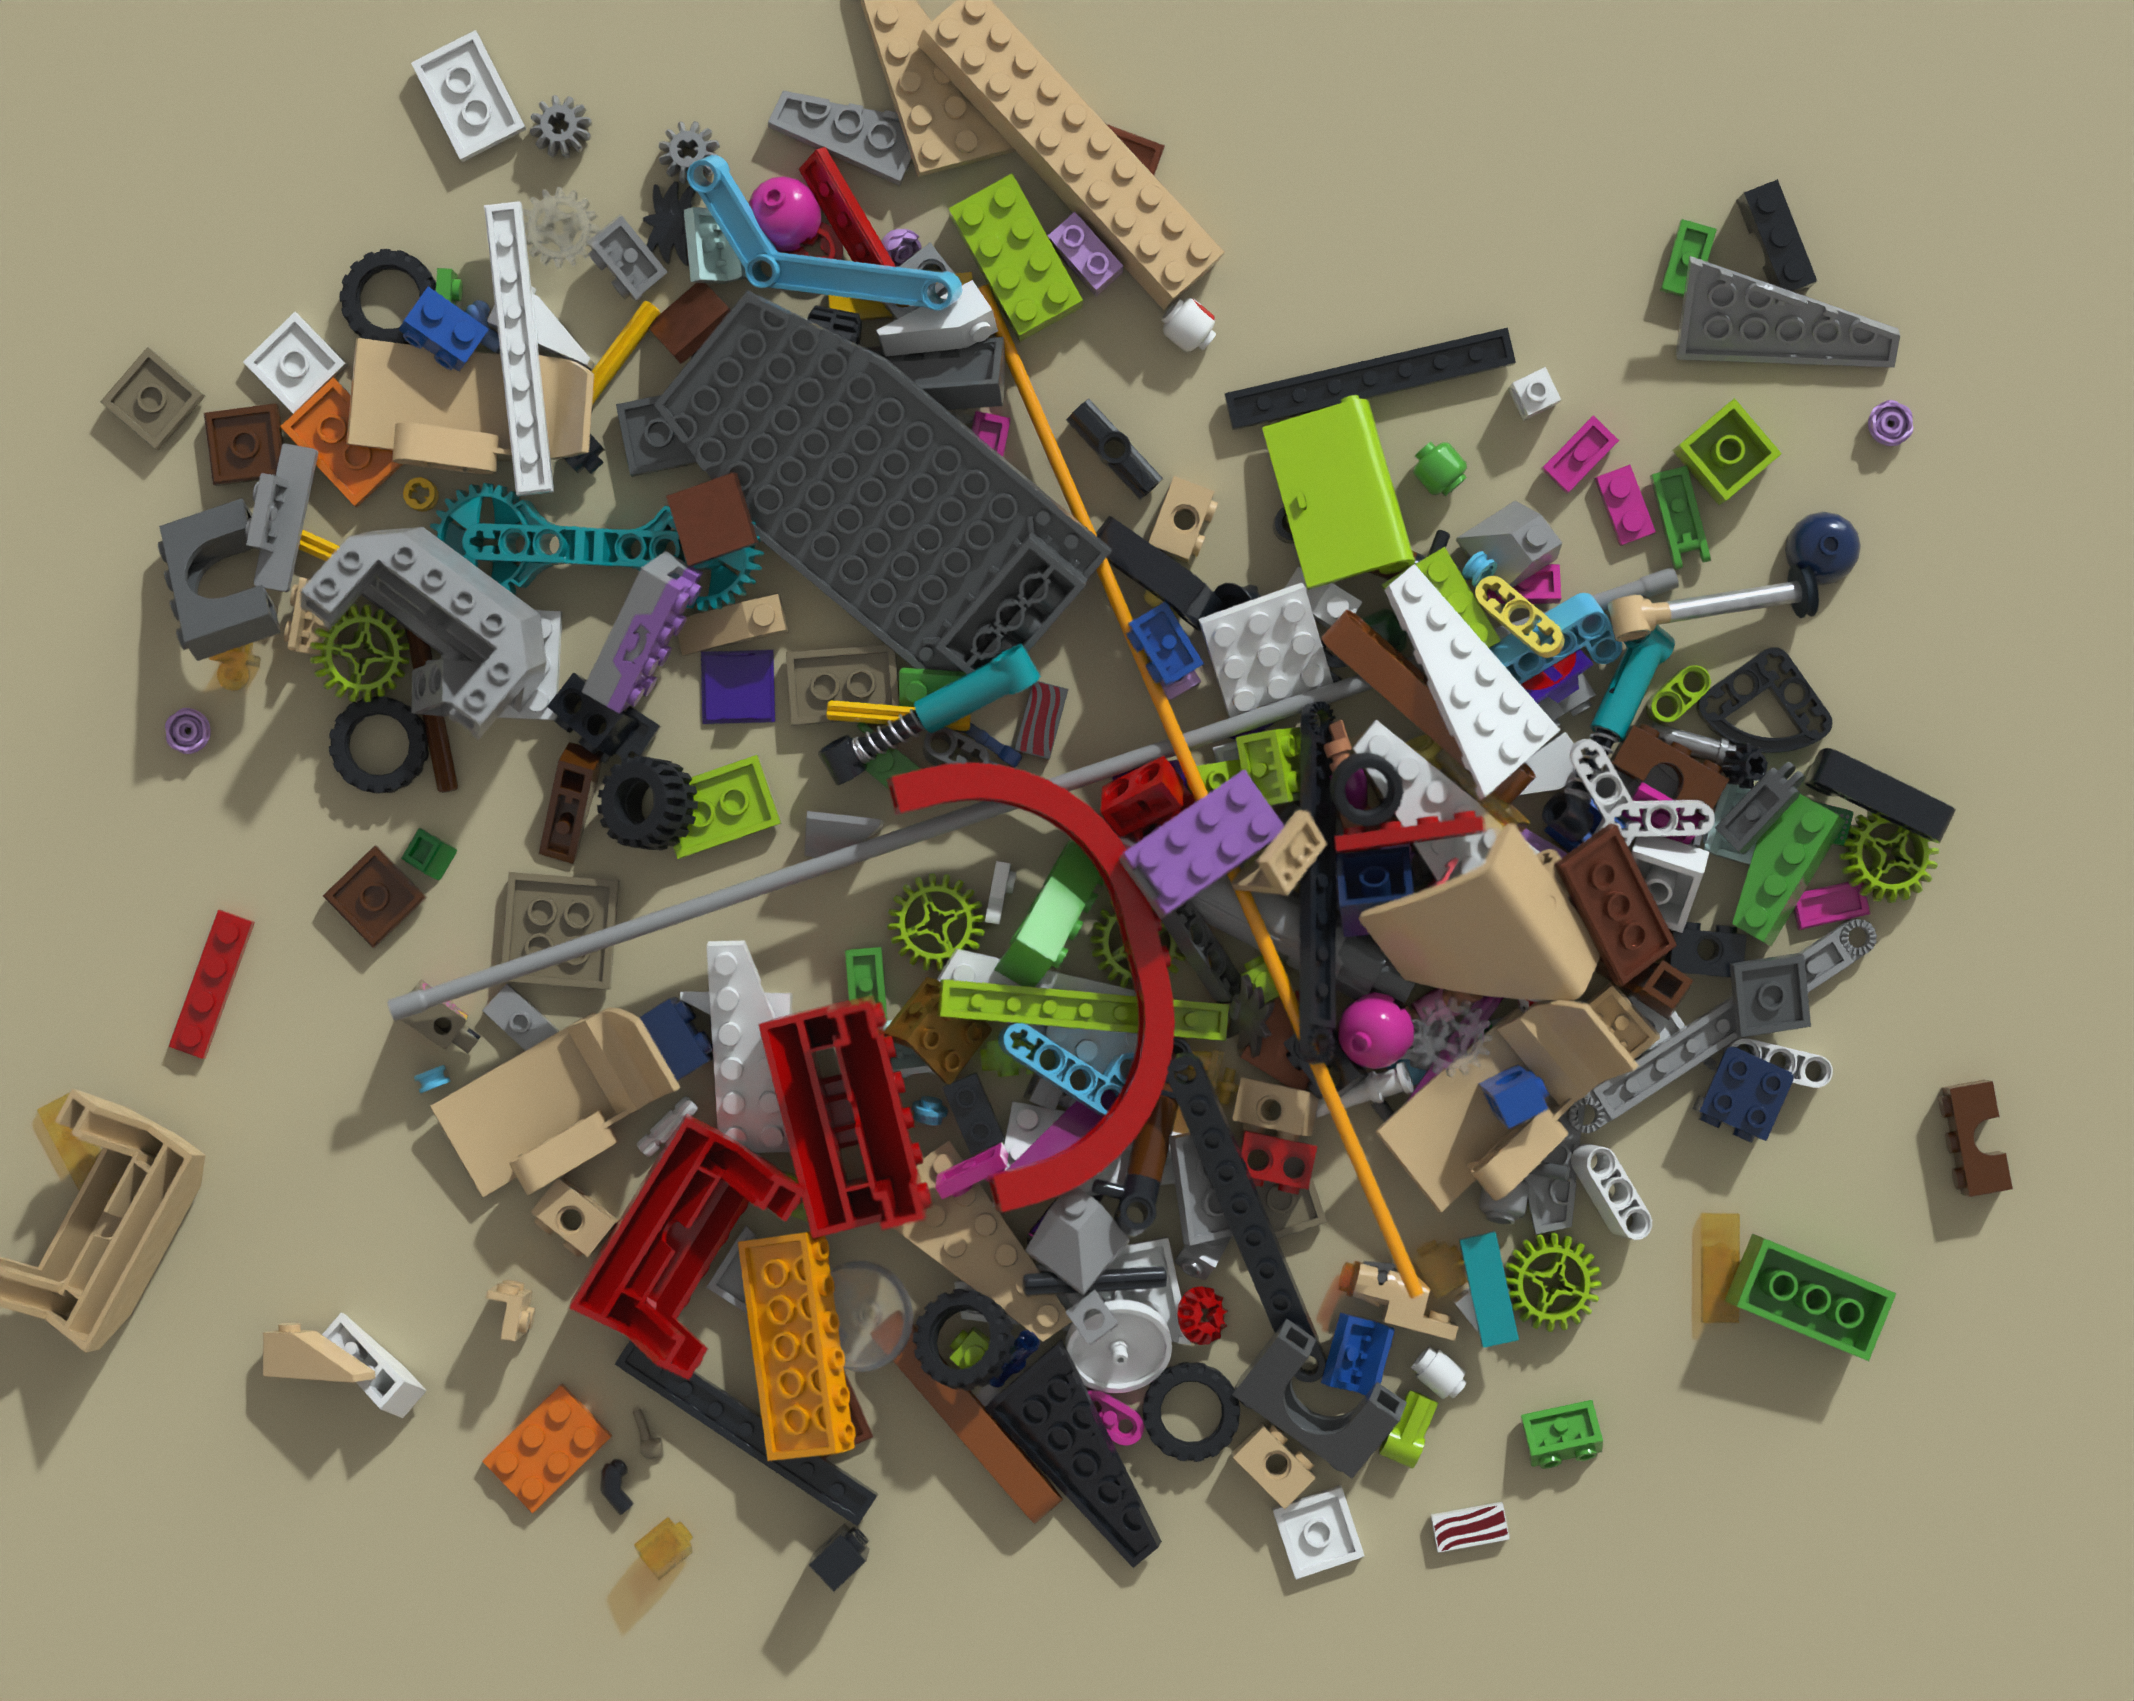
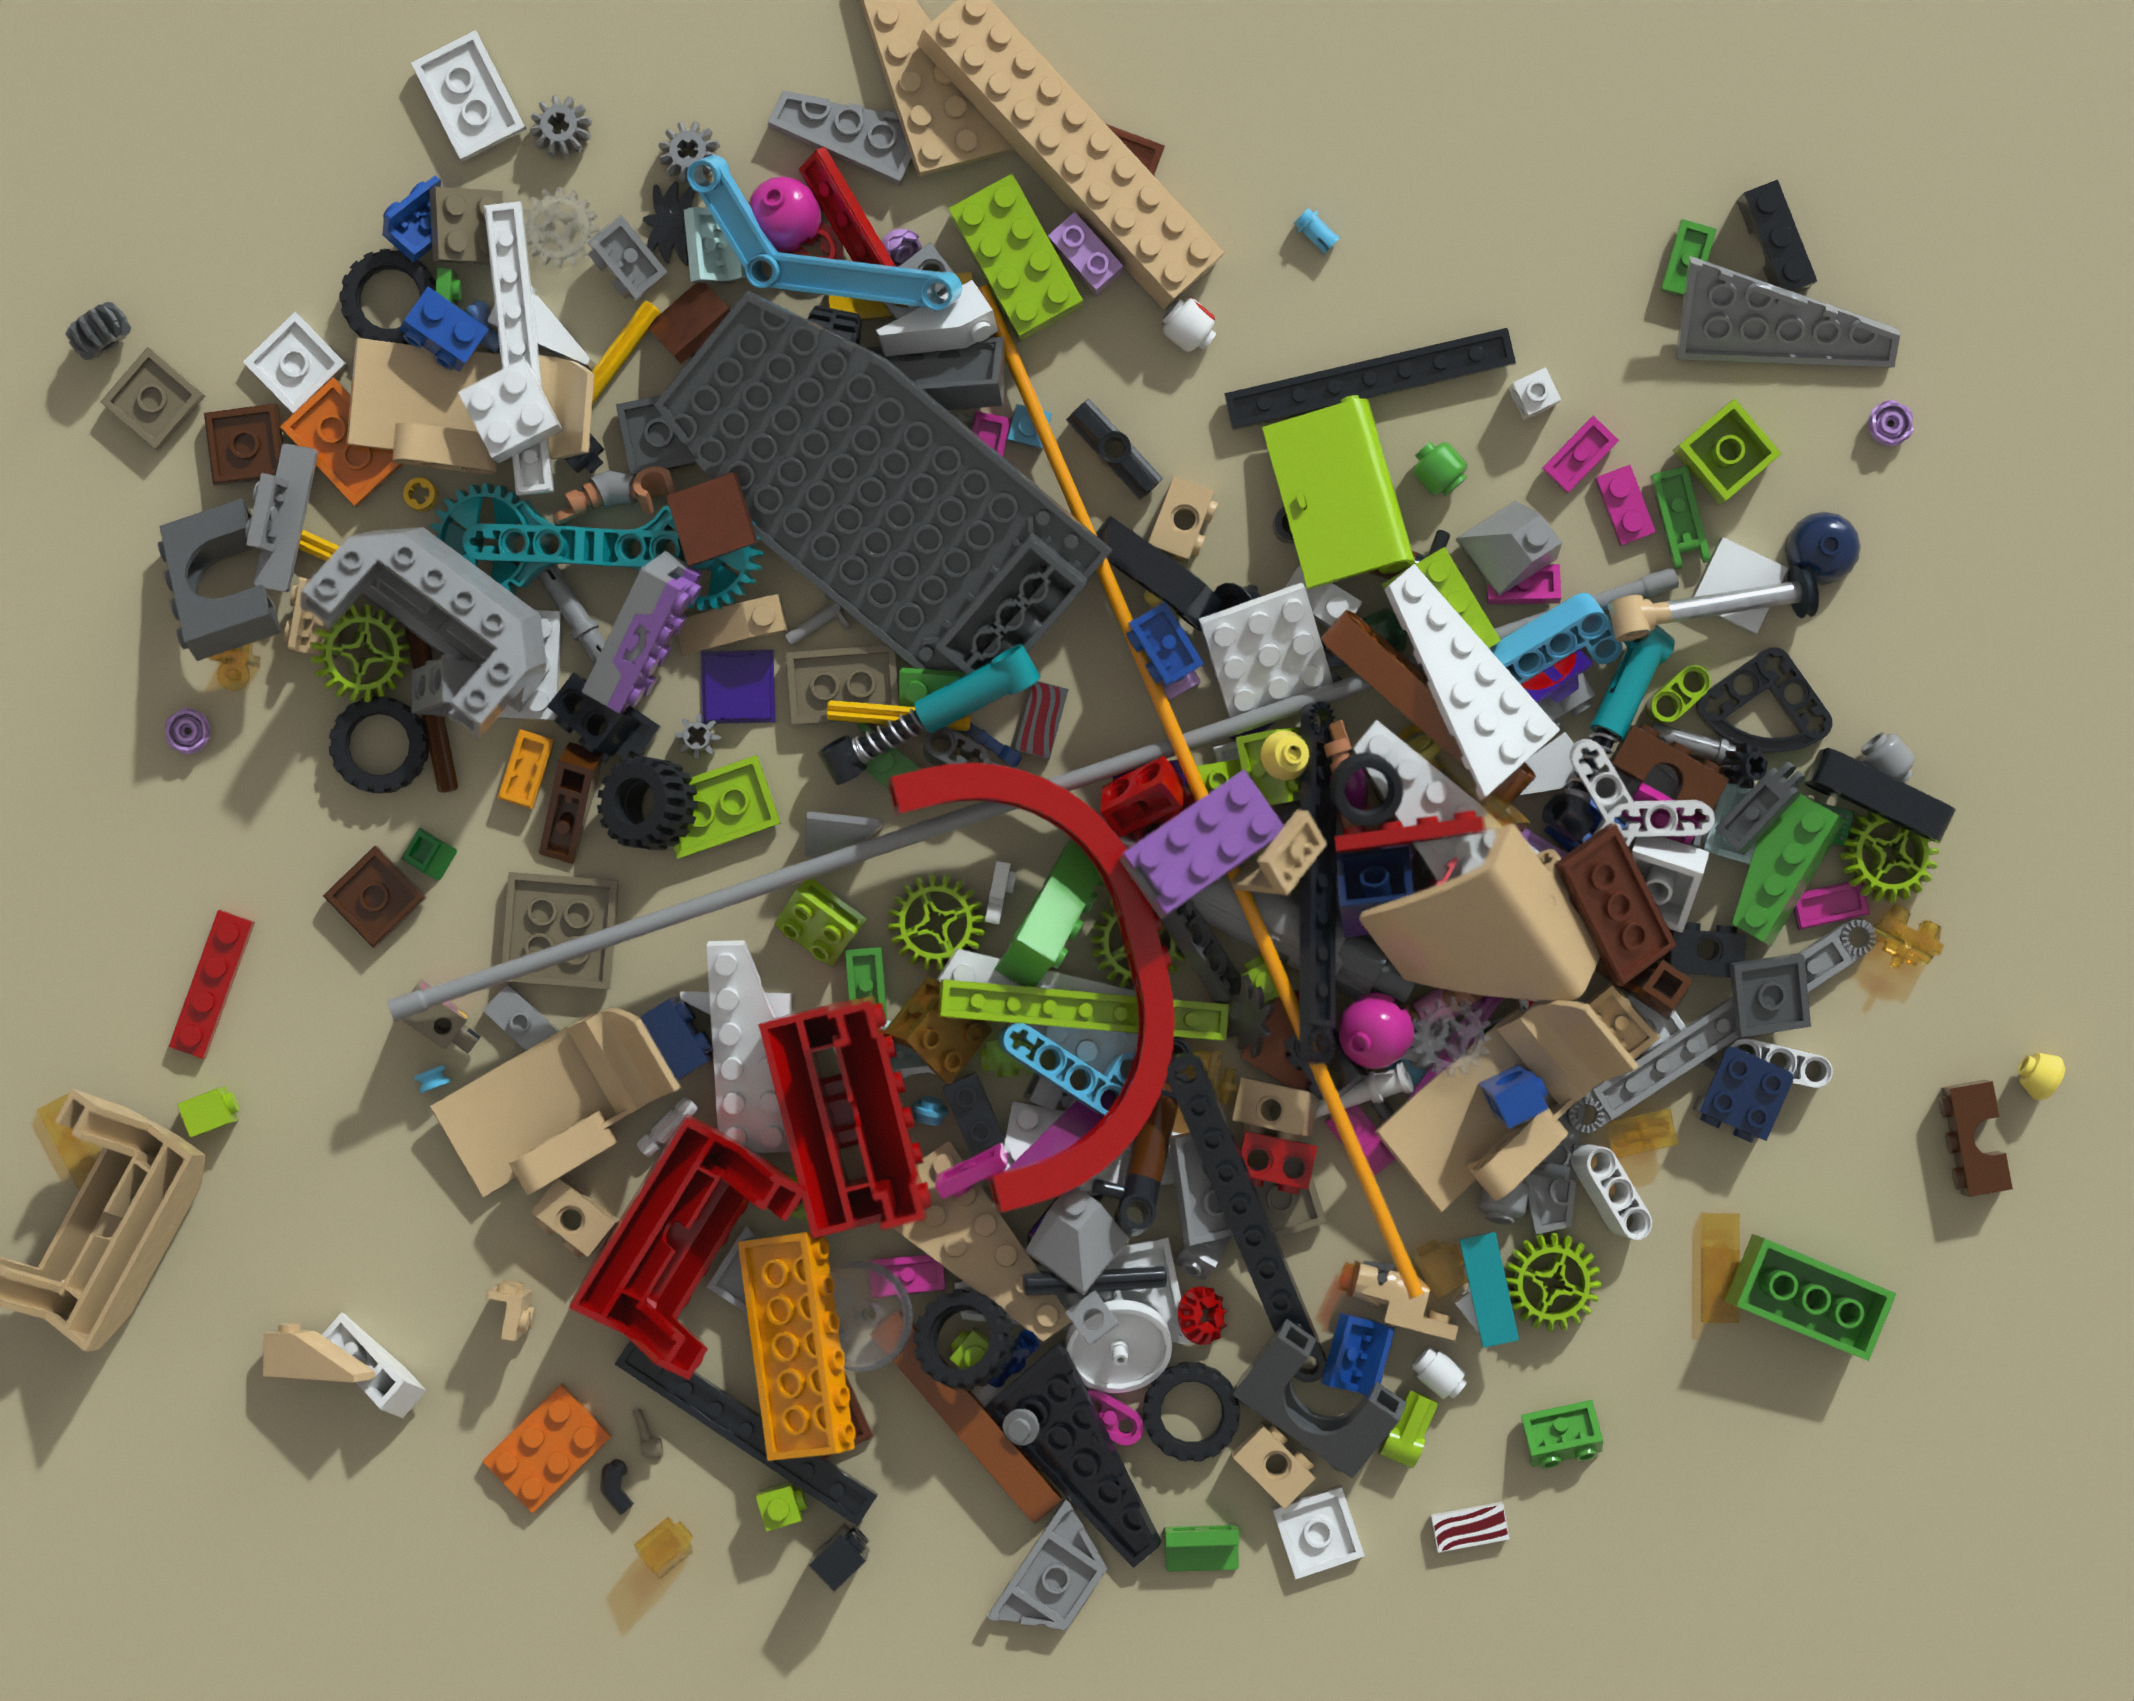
medium azure bush [1462,551,1497,587] -> none
light yellow beam [1475,576,1564,658] -> none
none -> dark grey gear [65,302,131,360]
none -> lime brick [177,1086,240,1138]
none -> blue bracket [382,176,441,263]
none -> dark tan plate [429,186,503,265]
none -> white brick [458,359,563,464]
none -> light orange plate [497,729,555,809]
none -> light grey pin [537,565,605,665]
none -> nougat piece [552,466,676,526]
none -> light grey gear [675,714,722,759]
none -> lime brick [756,1481,808,1532]
none -> lime bracket [774,878,867,967]
none -> light grey piece [784,595,850,647]
none -> dark pink plate [870,1255,946,1298]
none -> light grey wing [987,1498,1107,1630]
none -> light grey plate [1003,1409,1039,1445]
none -> medium azure plate [1008,404,1052,450]
none -> bright green panel [1165,1525,1239,1572]
none -> light yellow cone [1261,730,1309,781]
none -> medium azure pin [1293,208,1340,255]
none -> dark pink plate [1324,1105,1396,1176]
none -> yellow leg [1398,724,1423,741]
none -> clear yellow hips [1605,1108,1678,1158]
none -> white tile [1693,537,1788,634]
none -> light grey head [1860,732,1915,783]
none -> clear yellow hips [1873,904,1944,970]
none -> light yellow cone [2017,1053,2066,1101]

